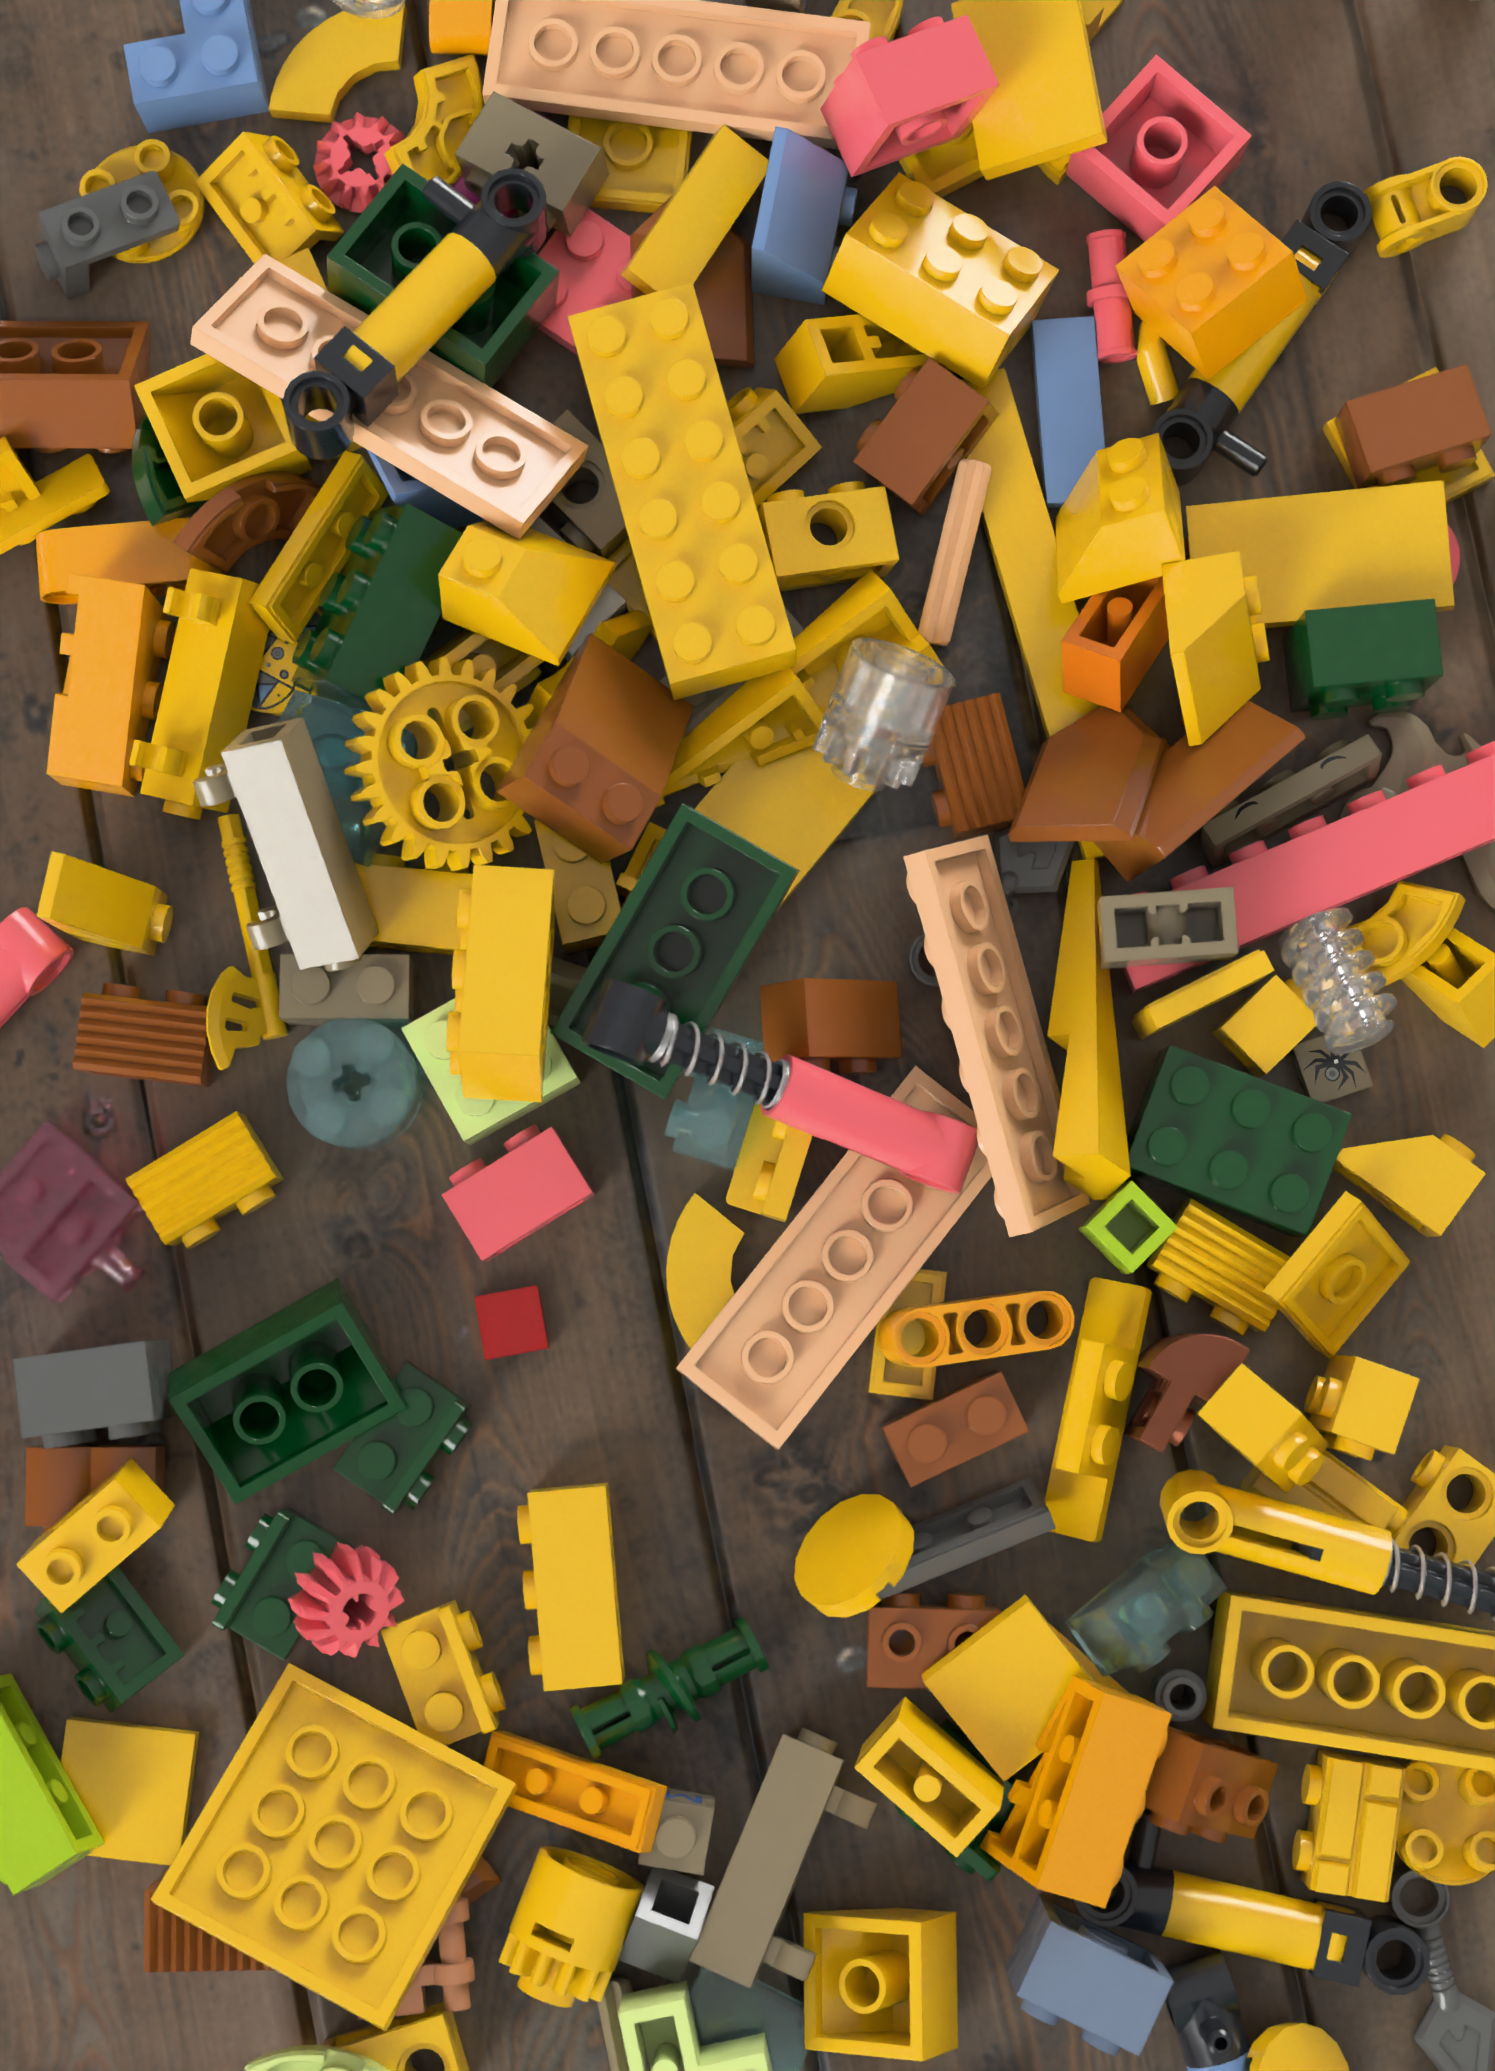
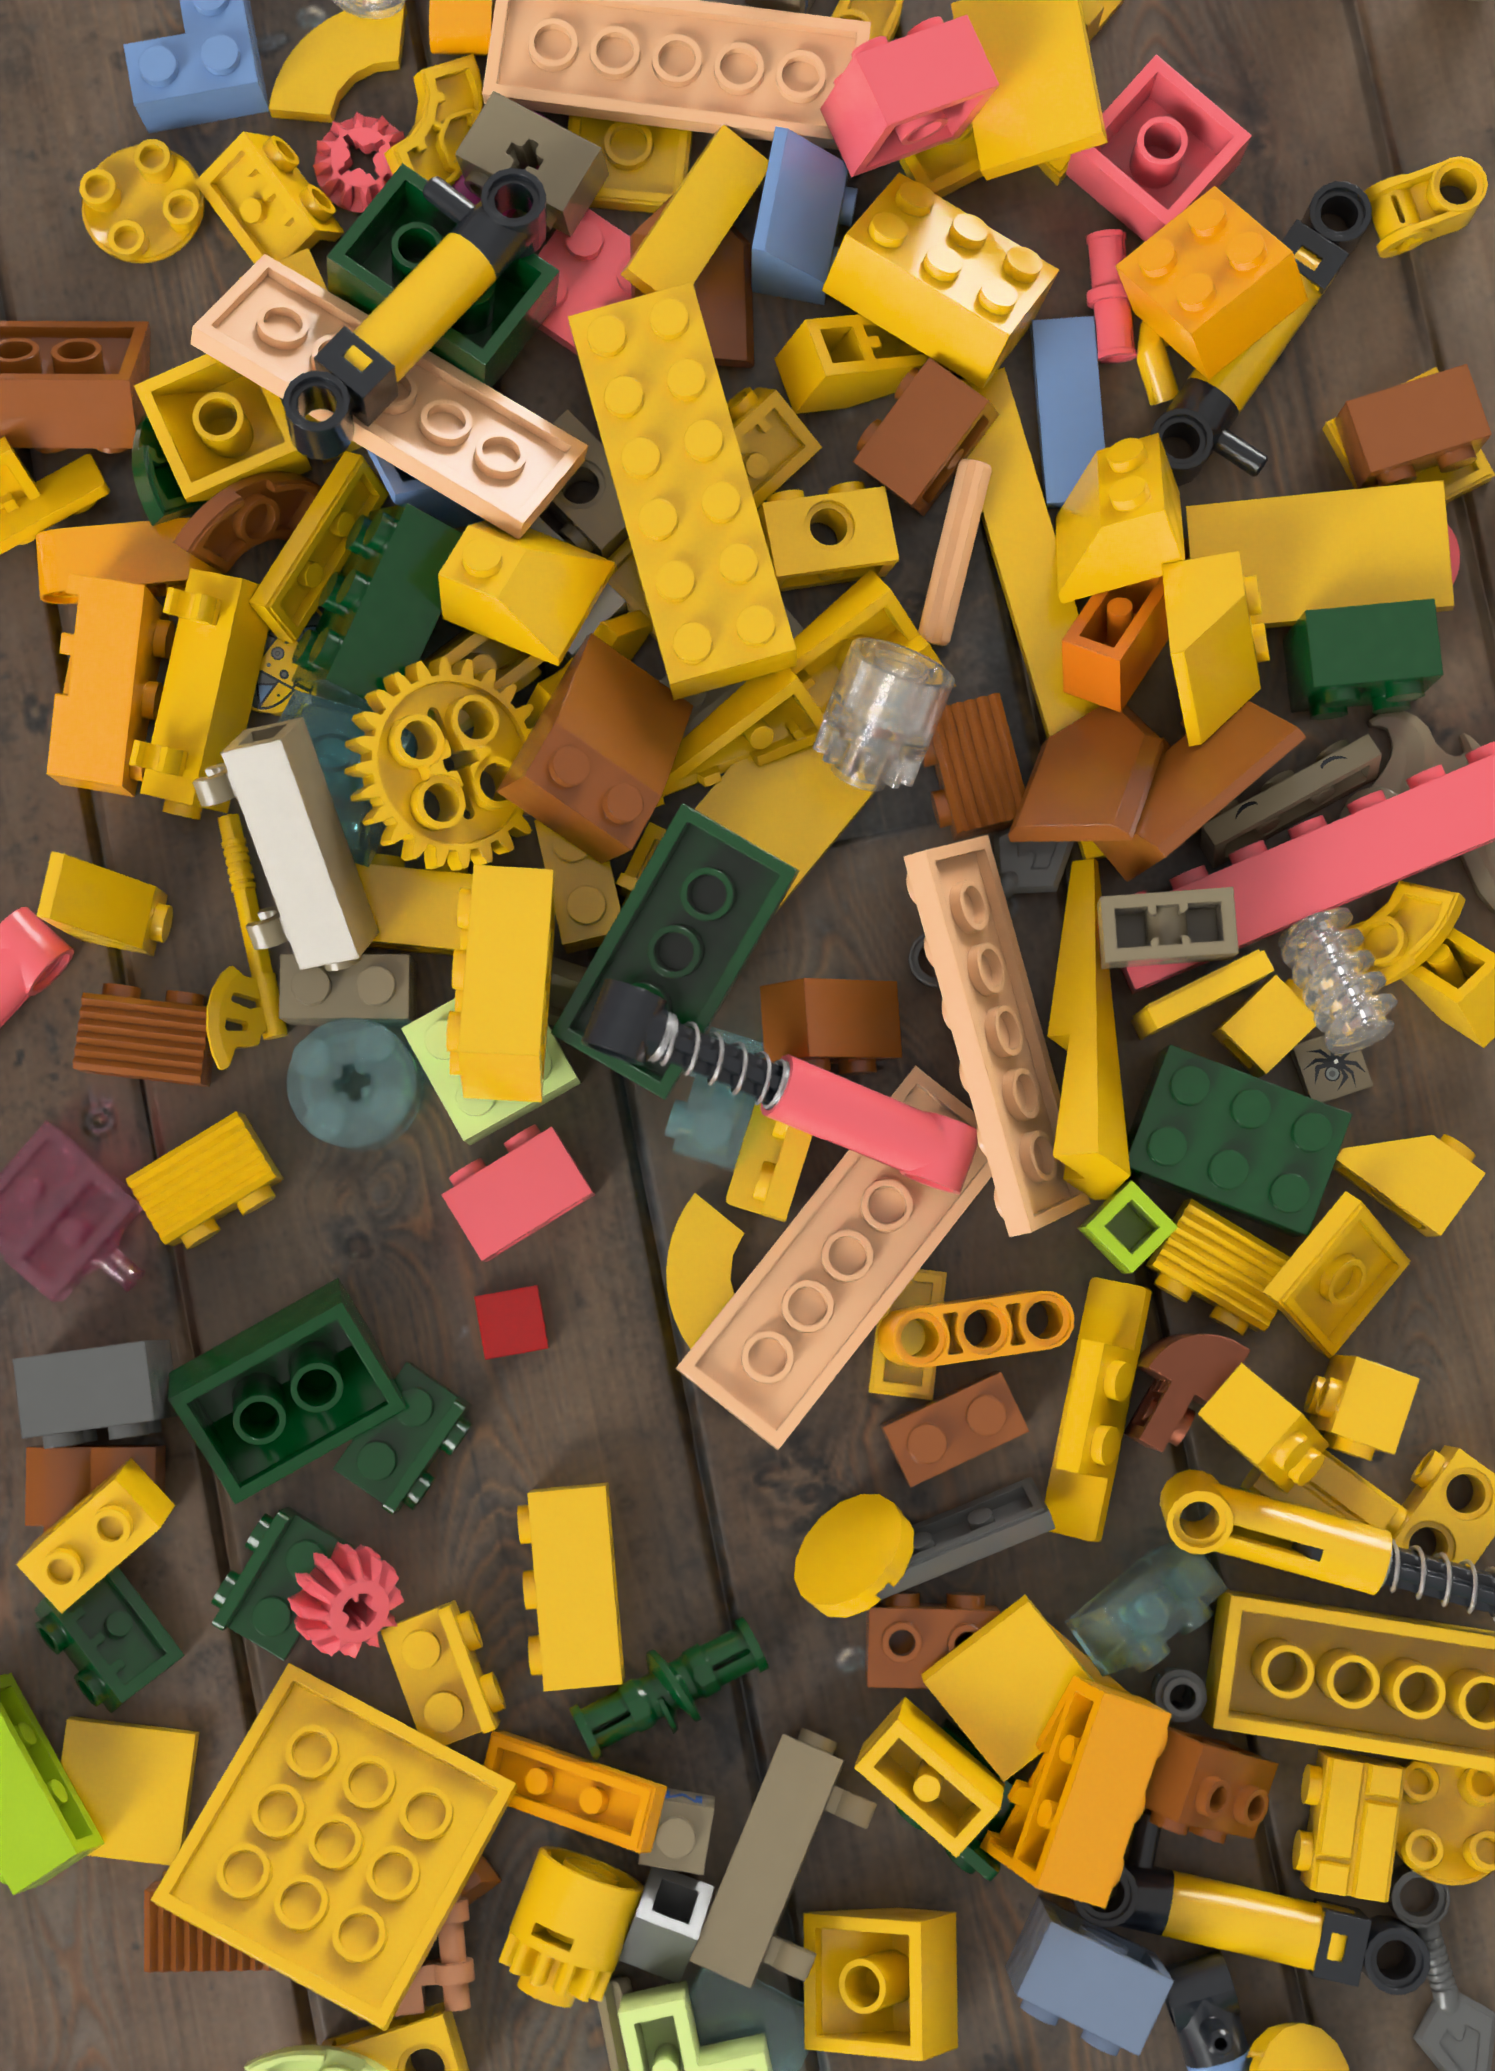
dark grey bracket [34,171,180,299] -> none

